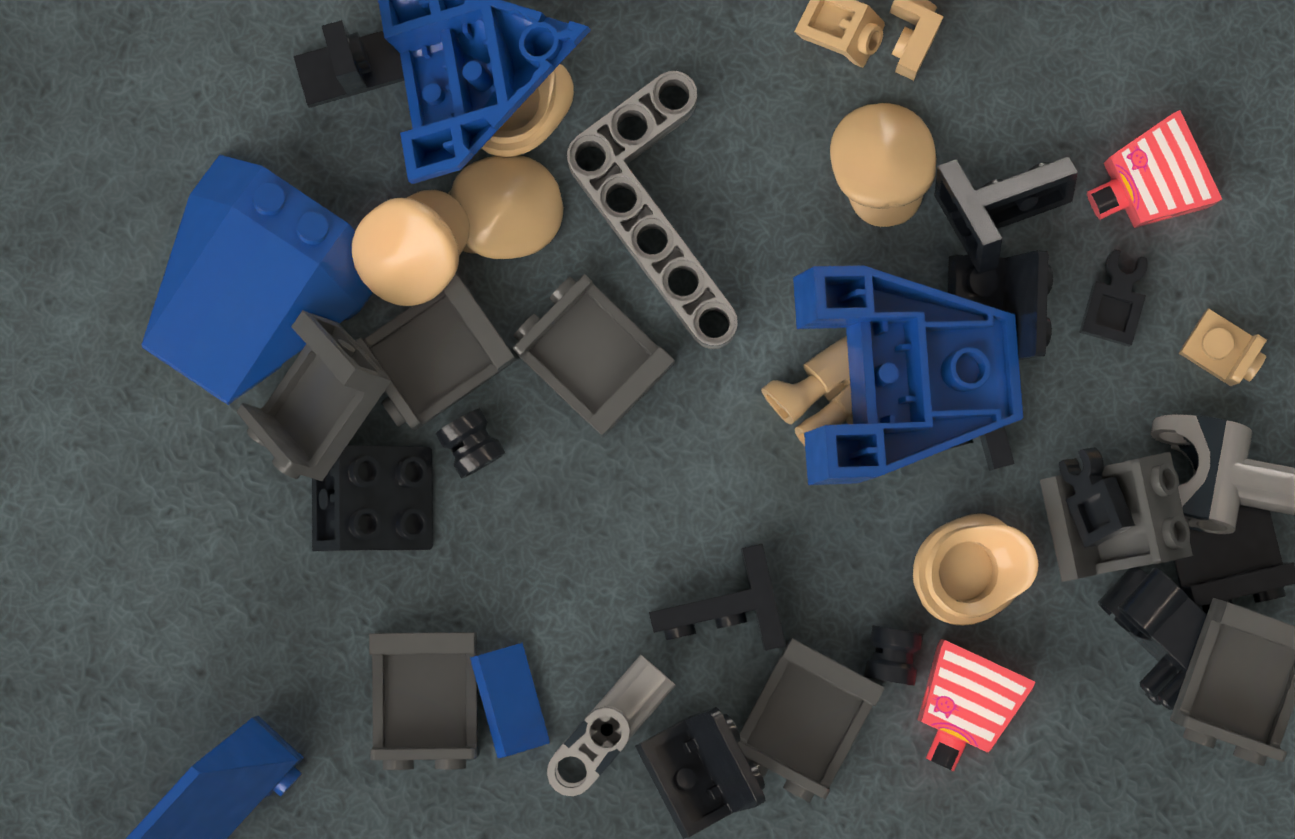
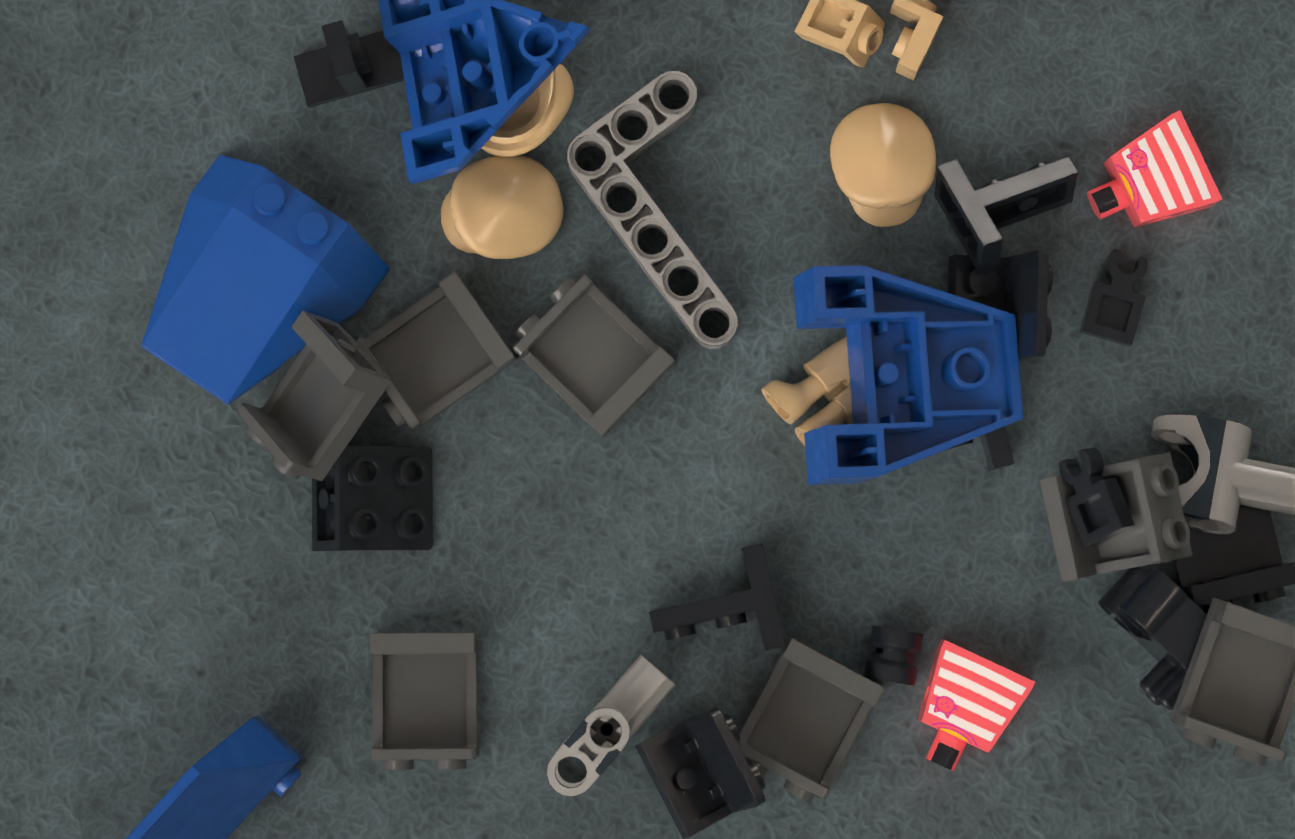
tan piece [352,190,470,306] -> none
black wheel [435,408,506,479] -> none
blue tile [470,643,550,758] -> none
tan piece [913,514,1039,626] -> none
tan bracket [1179,309,1267,386] -> none

